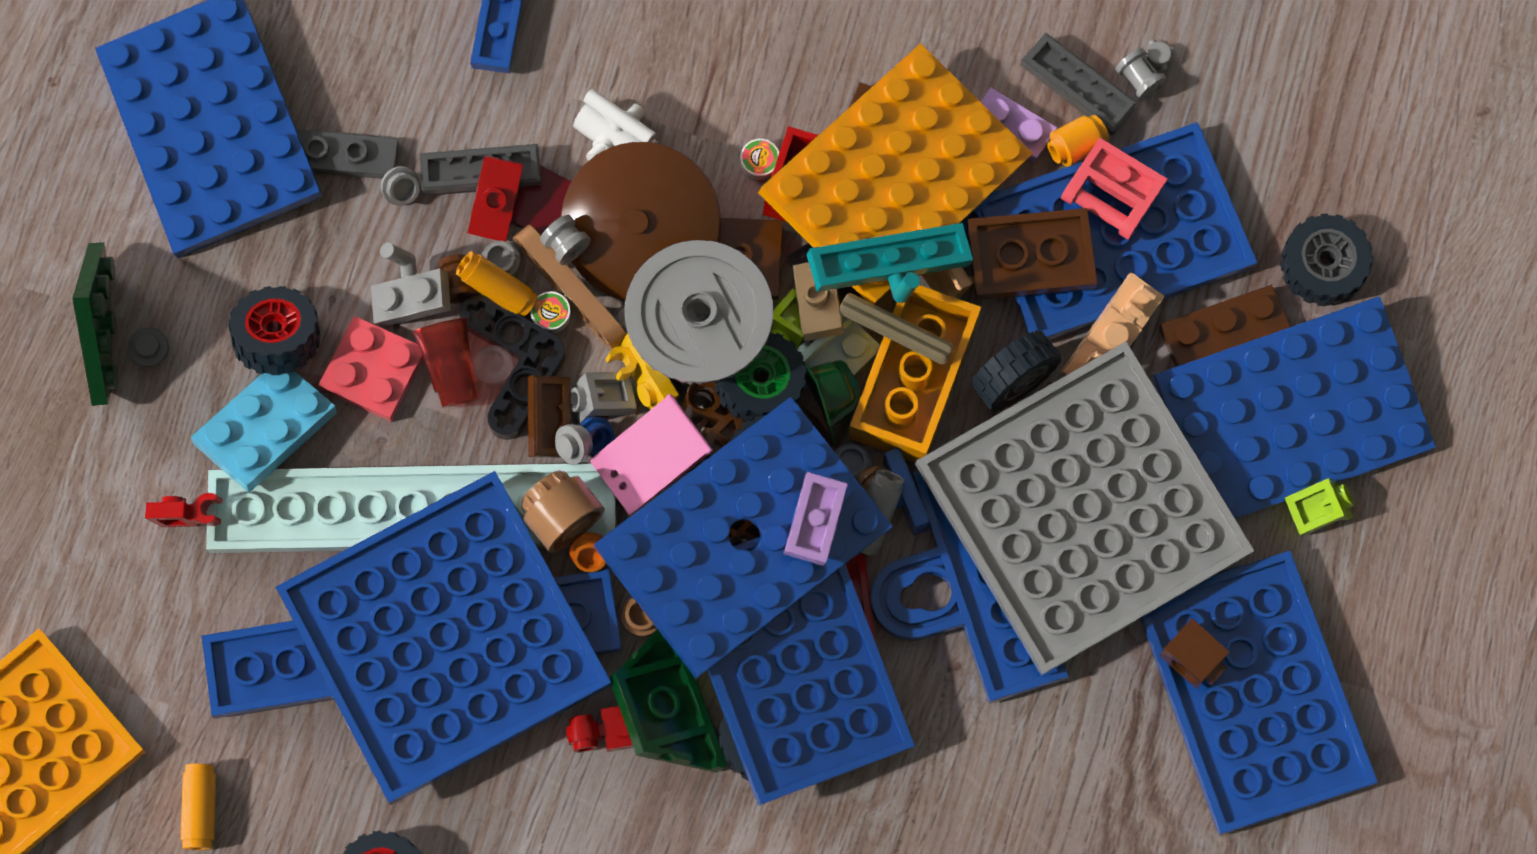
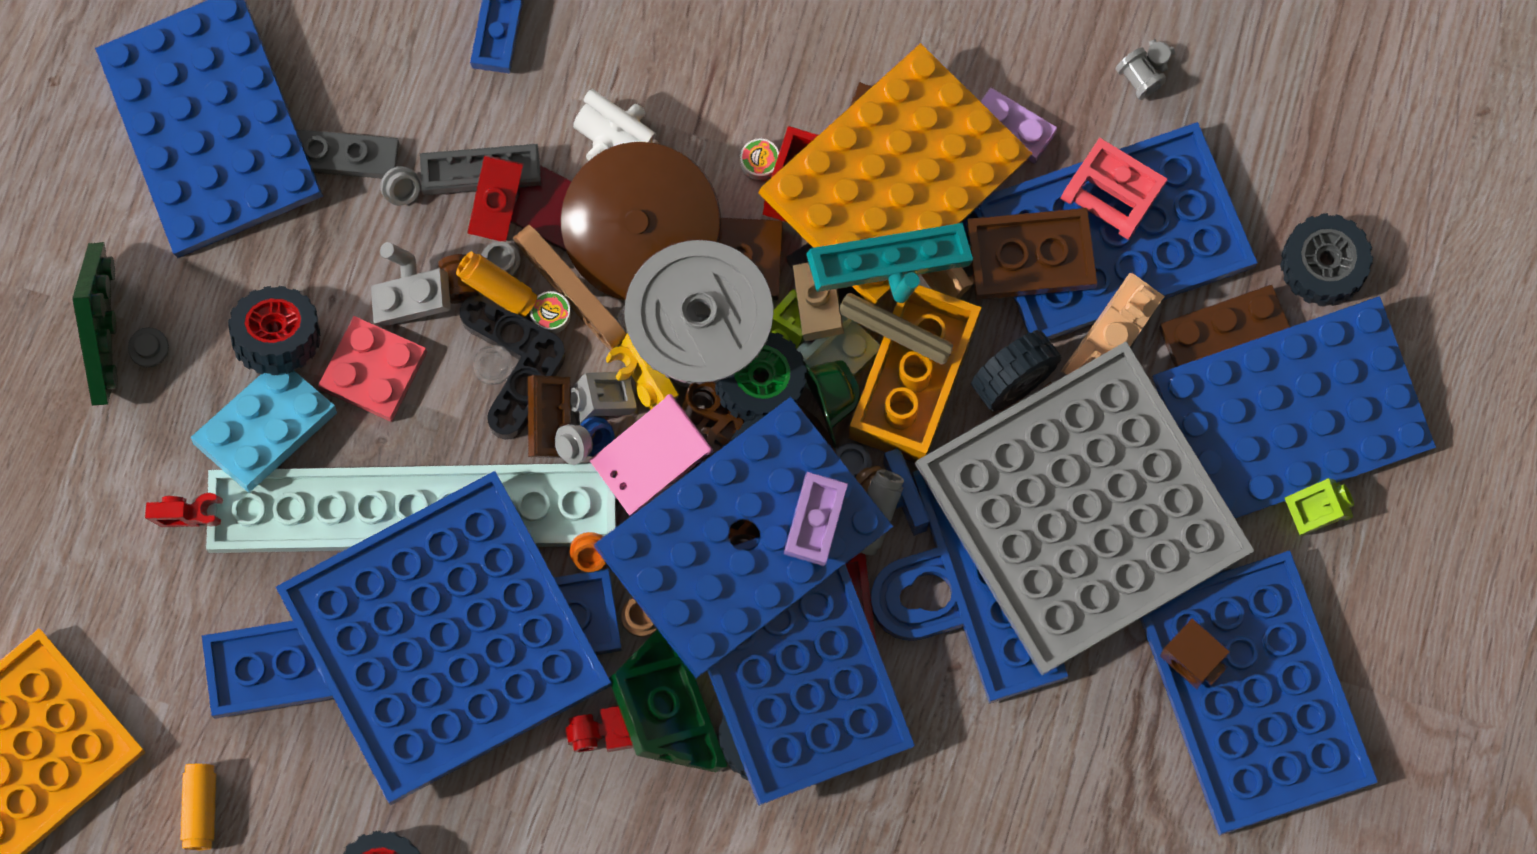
clear red plant [412,318,478,408] -> none
medium nougat piece [522,470,605,553] -> none
light grey wheel [540,214,591,265] -> none
dark grey plate [1020,33,1138,136] -> none
light orange brick [1047,115,1109,167] -> none

